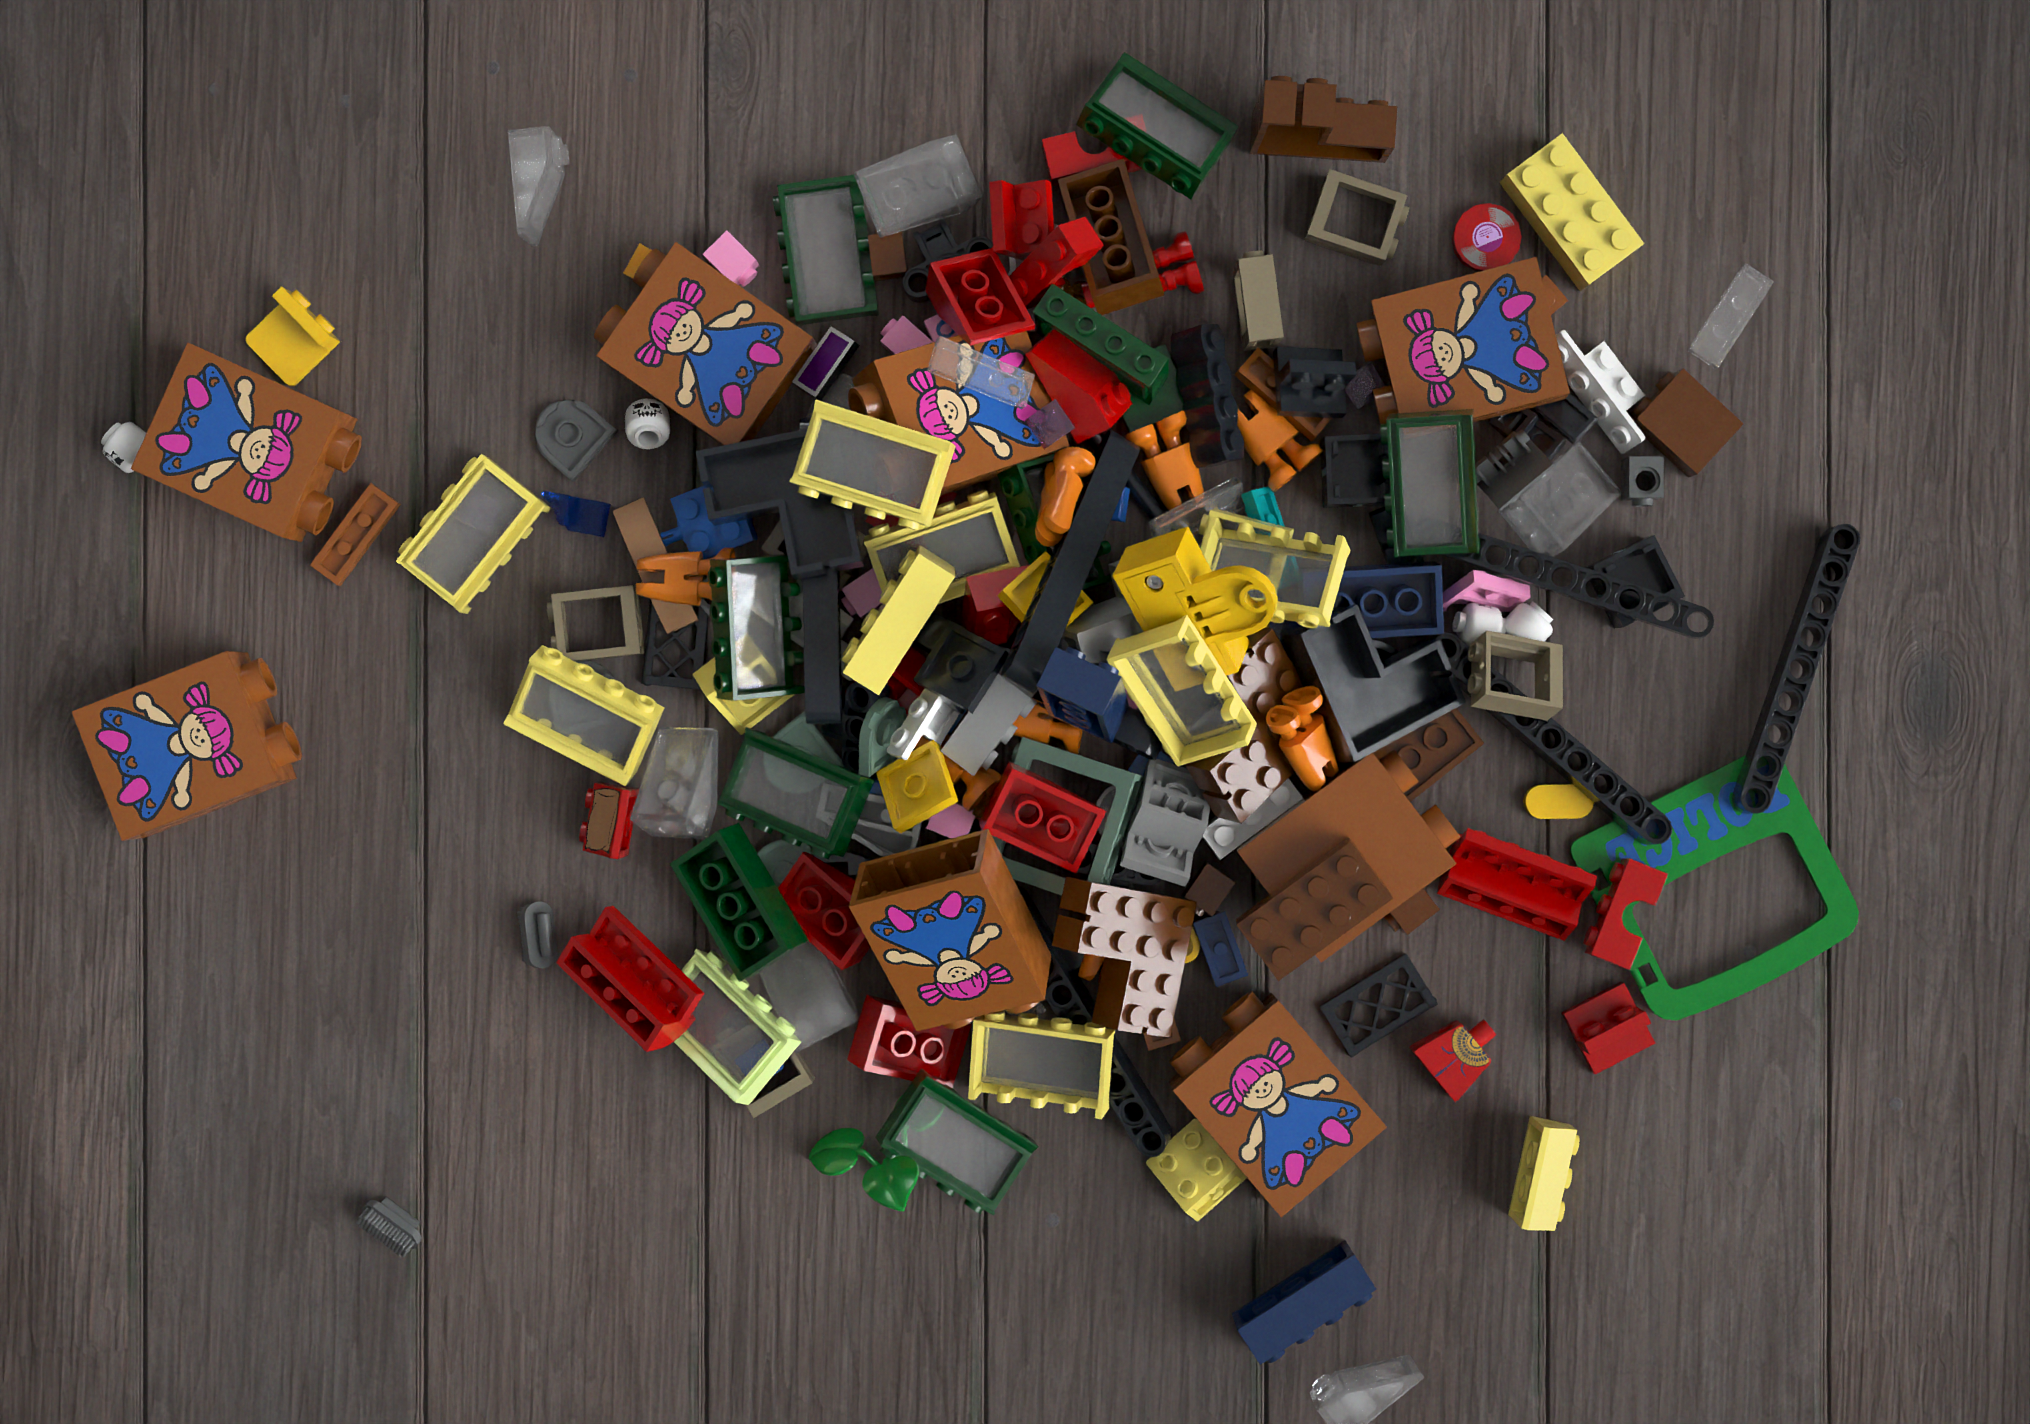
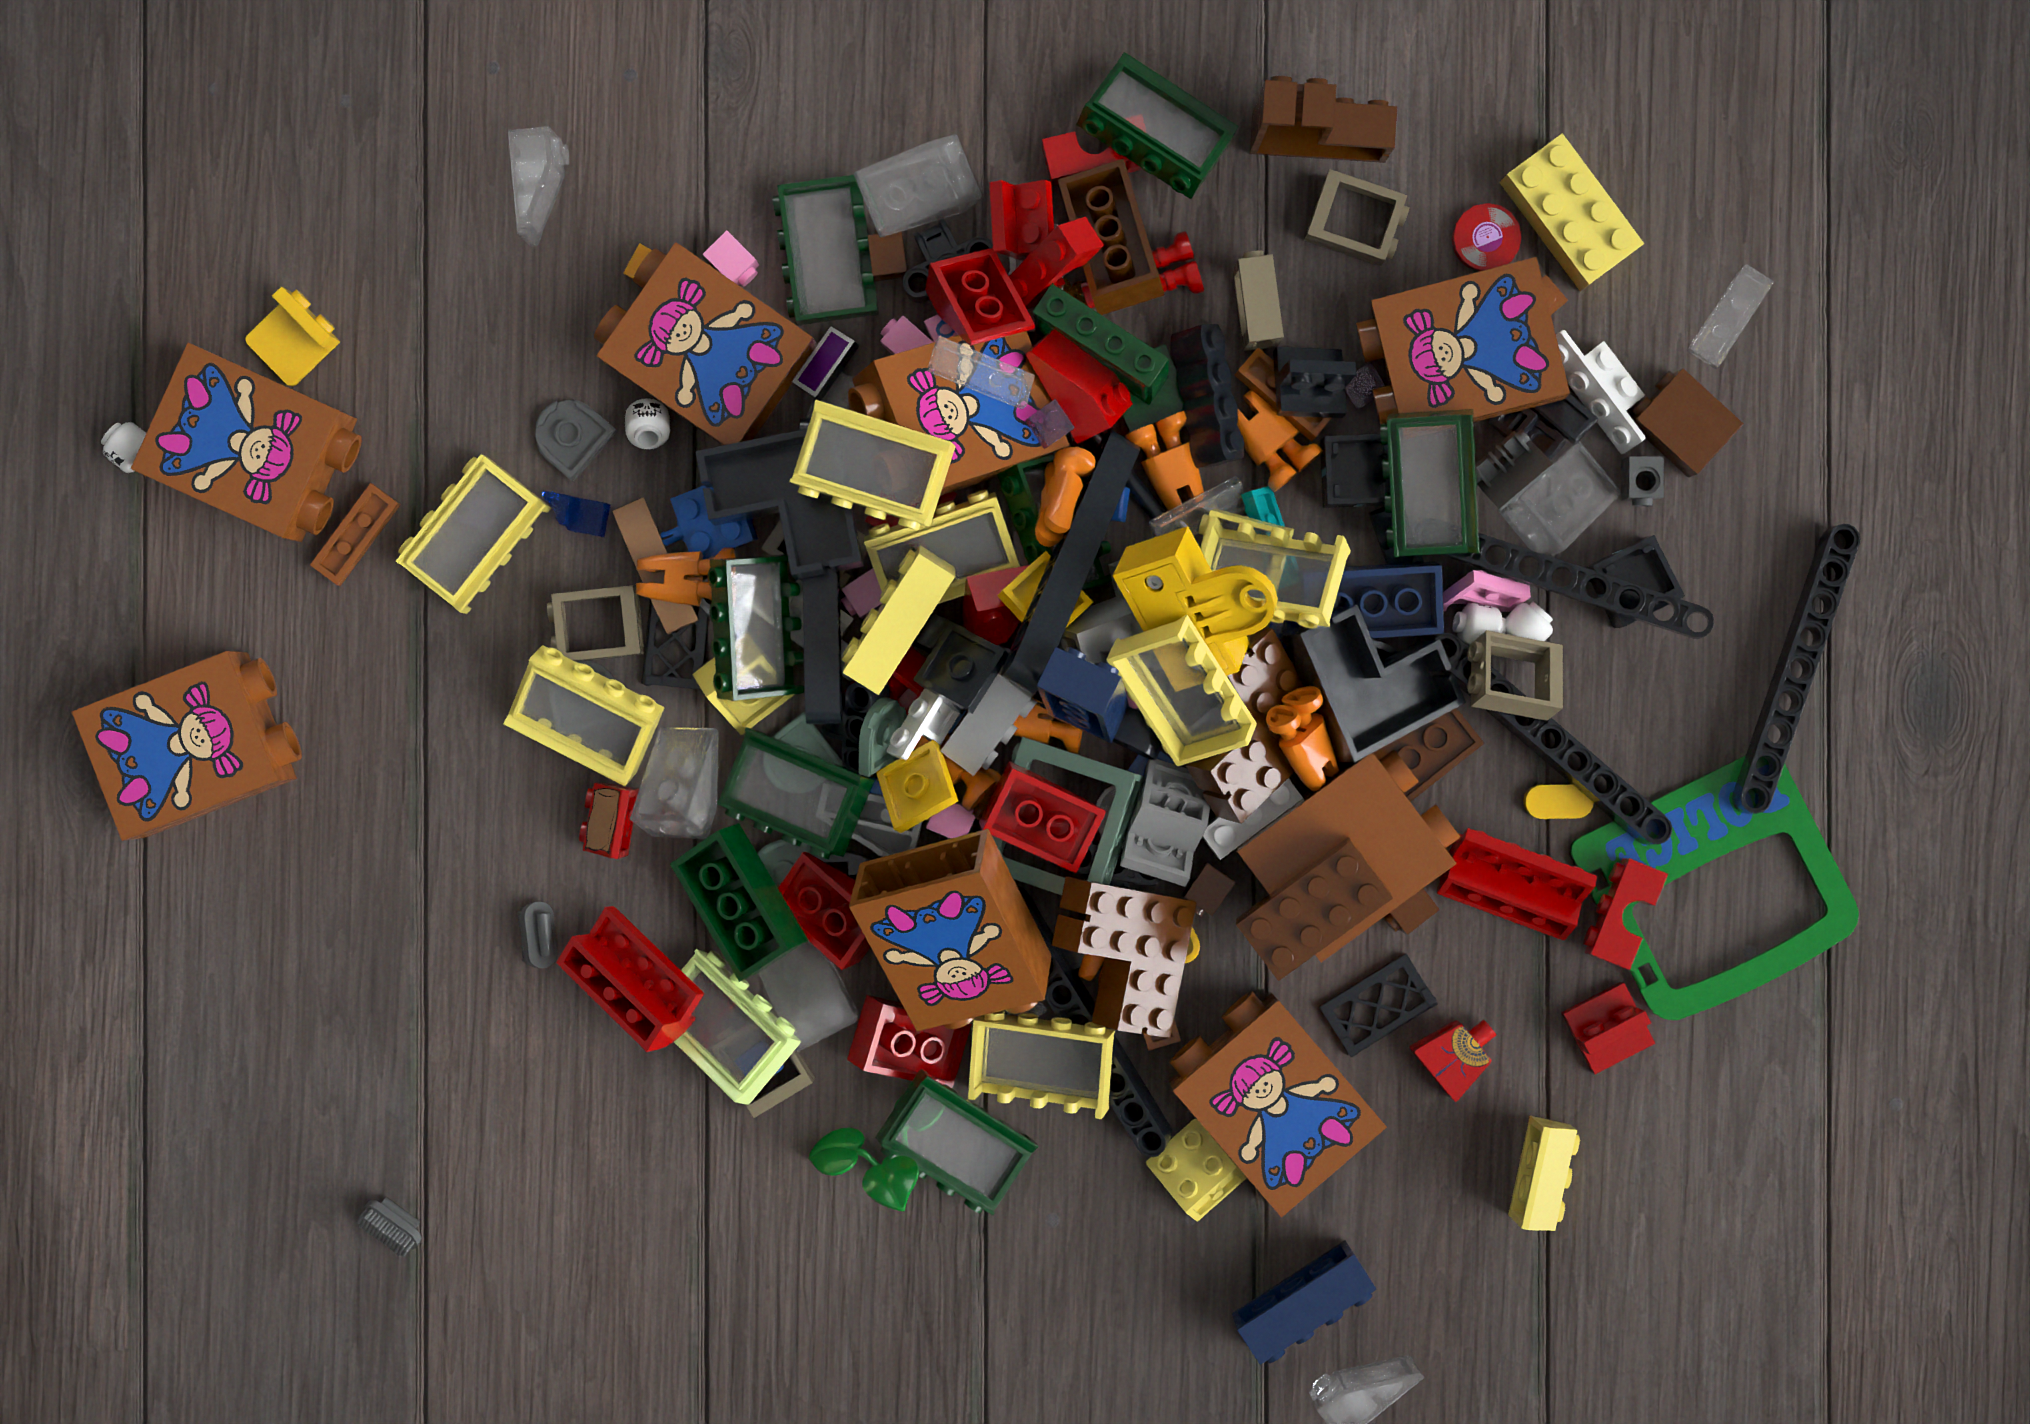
dark blue plate [1193,910,1248,987] -> none

